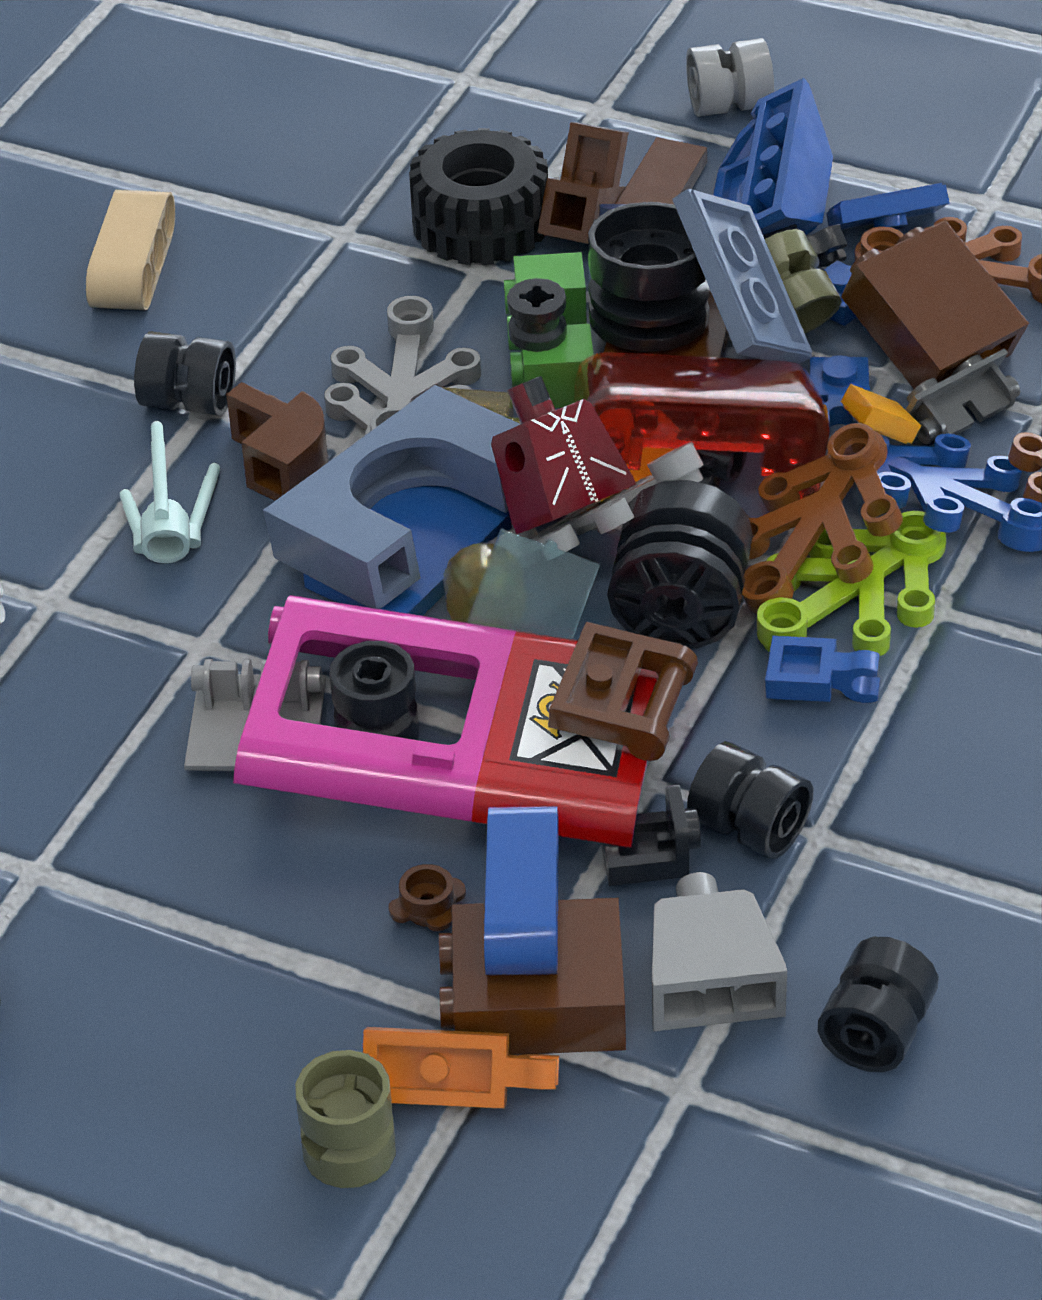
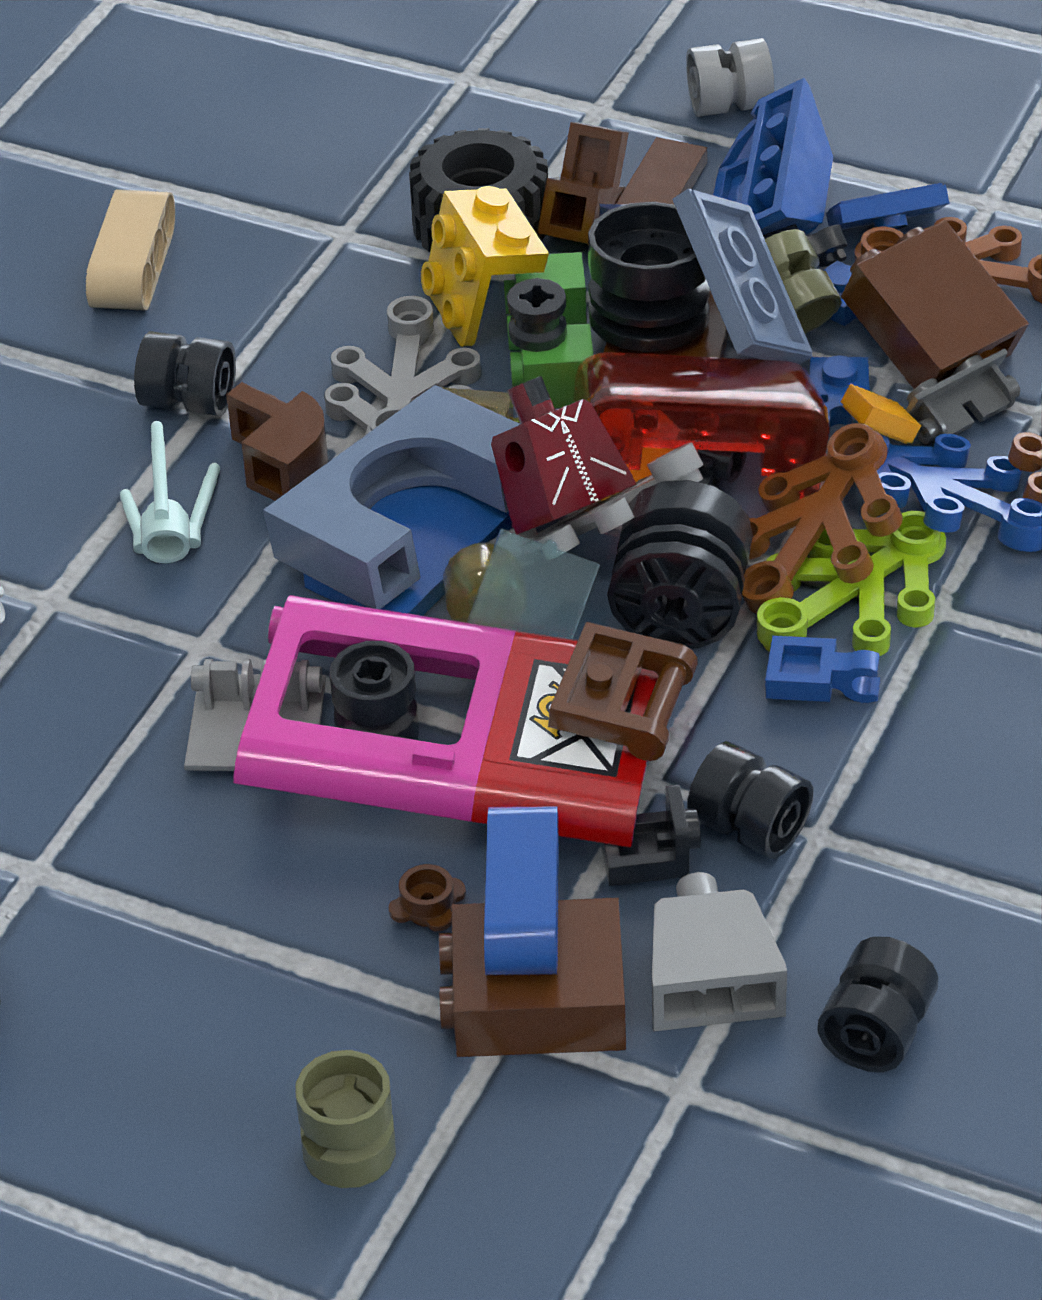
orange plate [363,1027,560,1109] -> none
none -> yellow bracket [421,186,549,347]

